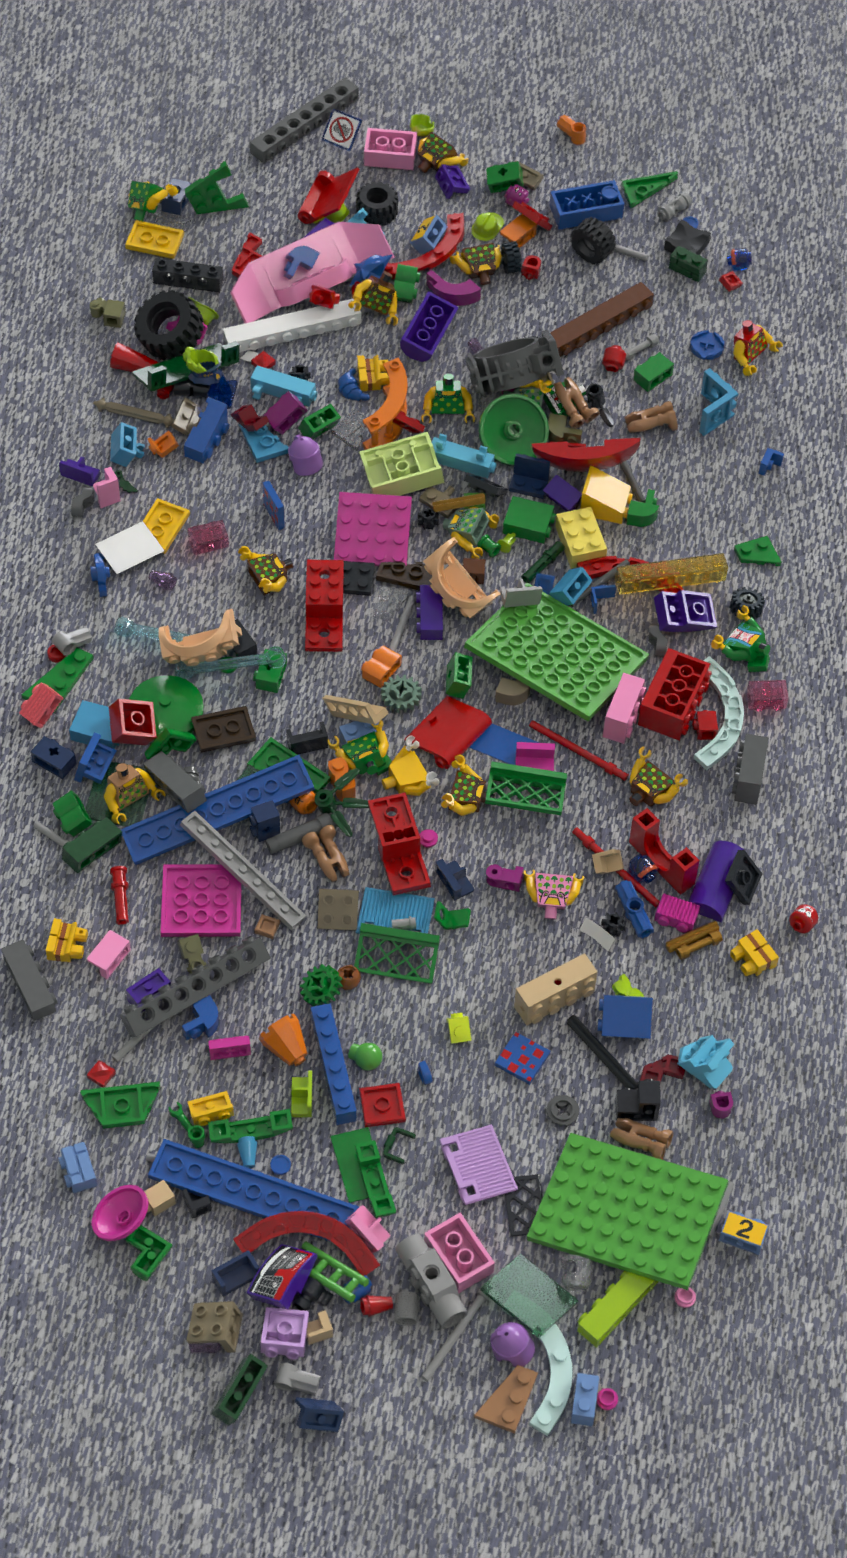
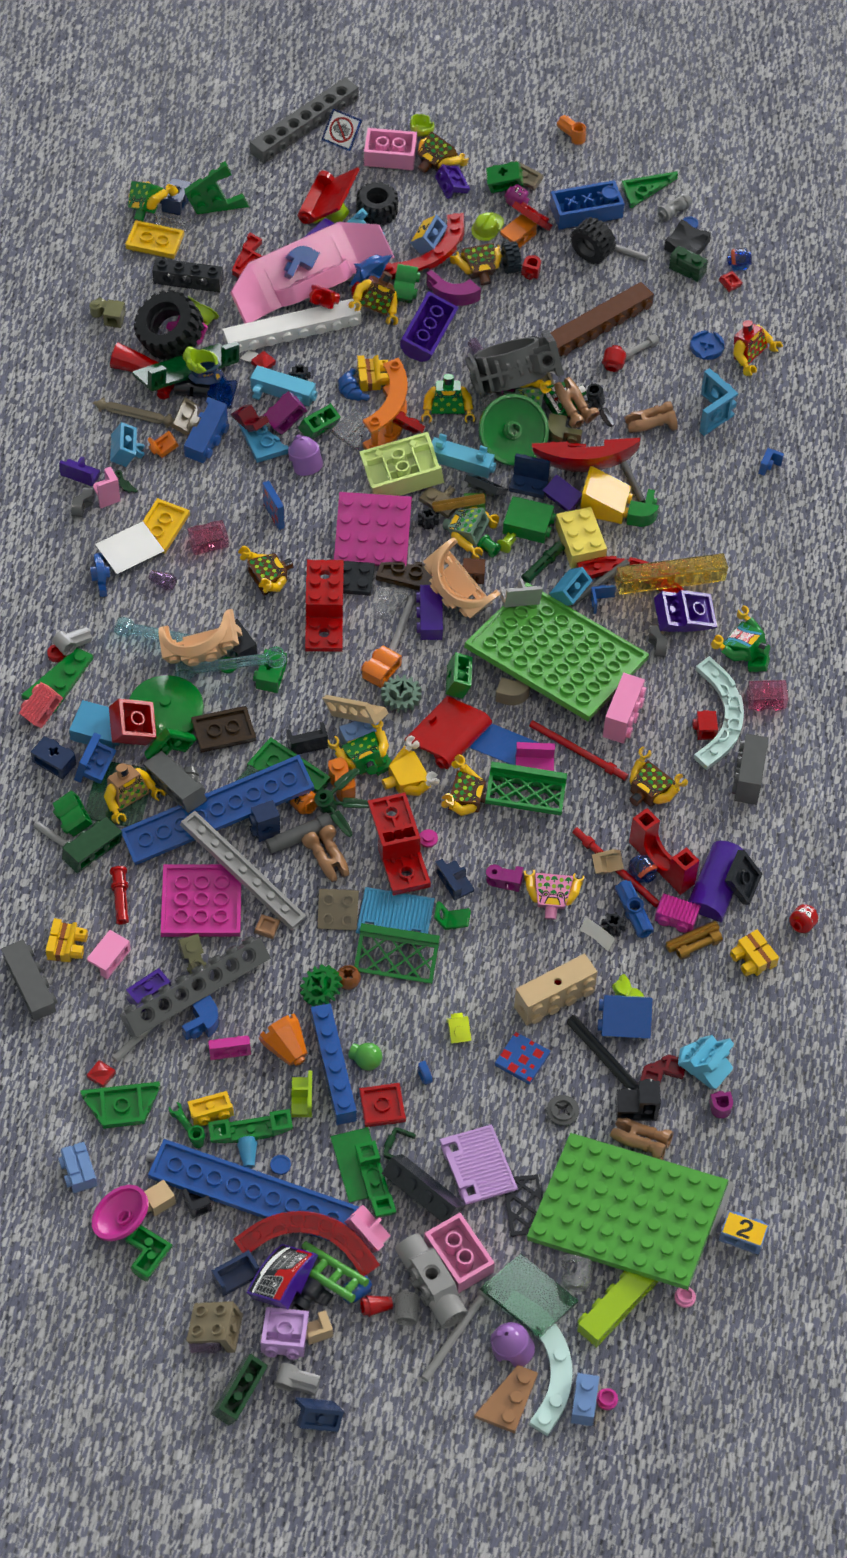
light grey pin [391,916,416,931] -> none
blue plate [534,573,555,595] -> none
green brick [633,352,674,392] -> none
red brick [638,648,712,741] -> none
black wheel [729,587,765,619] -> none
green wing [734,536,782,566] -> none
none -> black brick [382,1154,466,1223]

